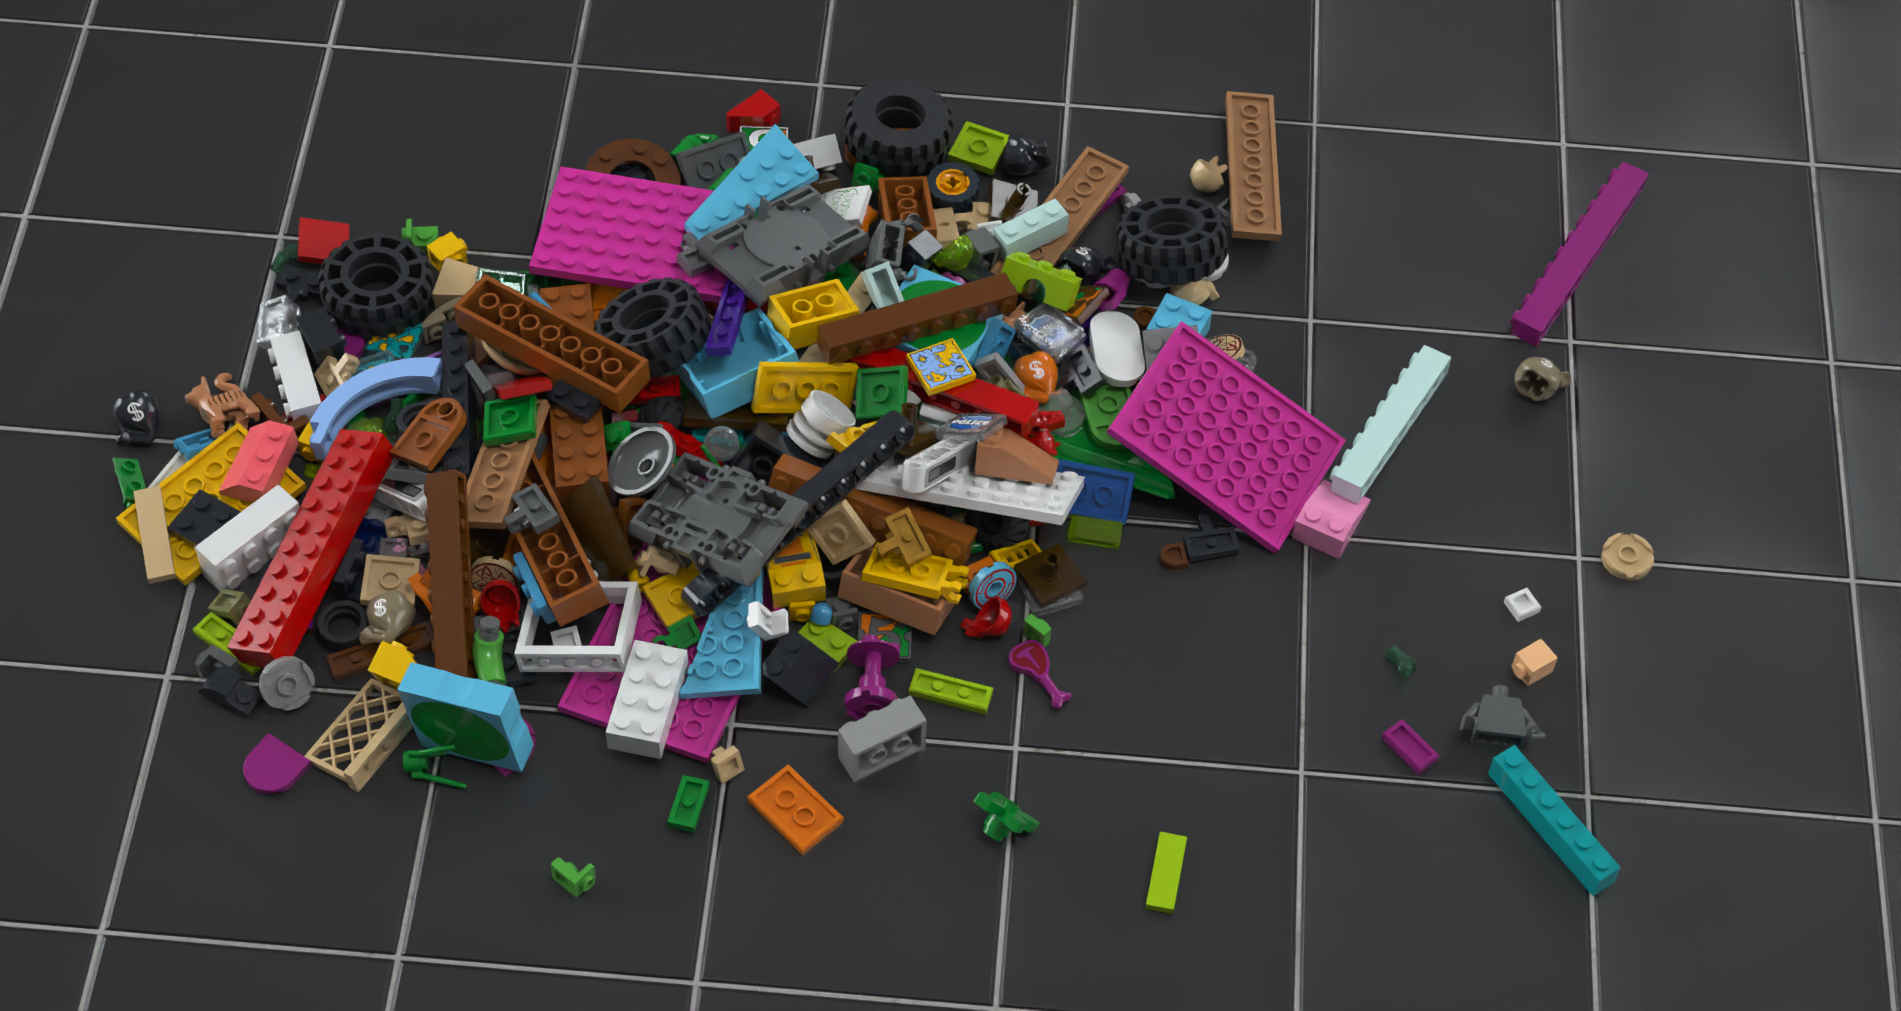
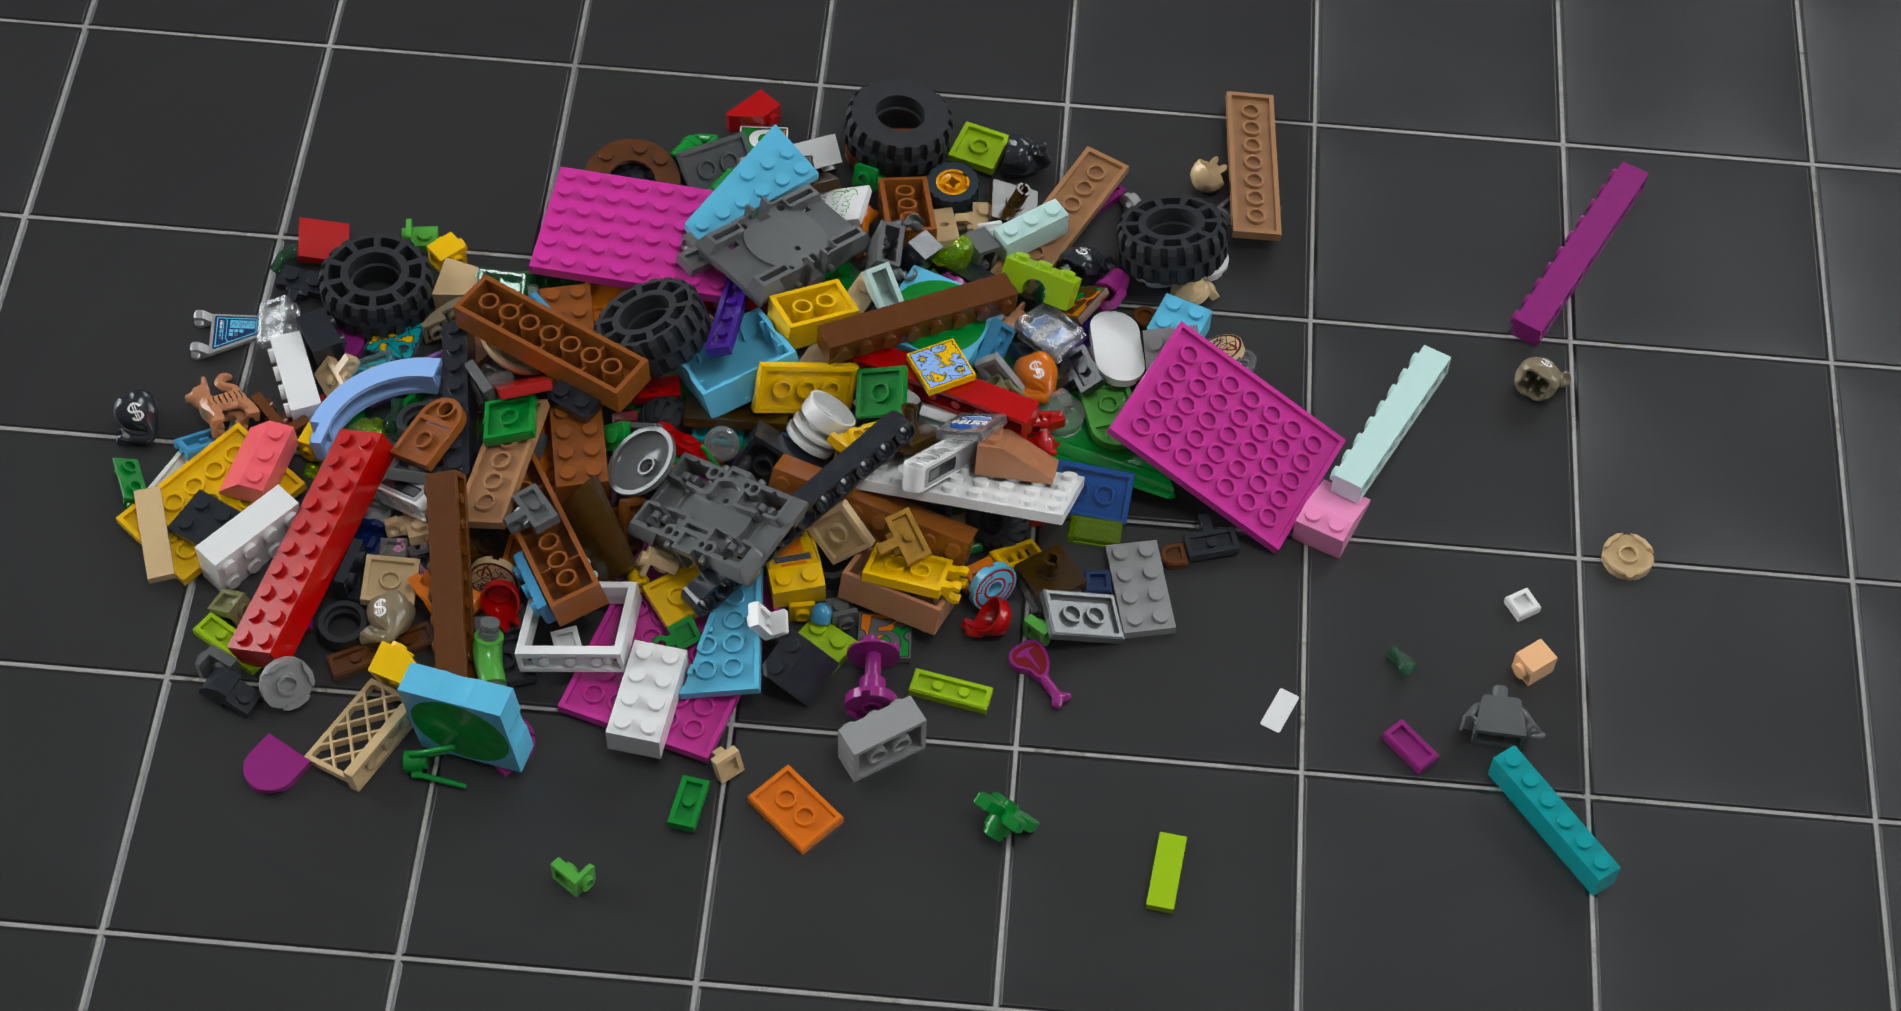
none -> flag [190,310,264,360]
none -> dark grey tile [1039,589,1125,644]
none -> dark blue tile [1084,570,1112,595]
none -> light grey plate [1105,540,1176,639]
none -> white sticker [1260,688,1299,733]

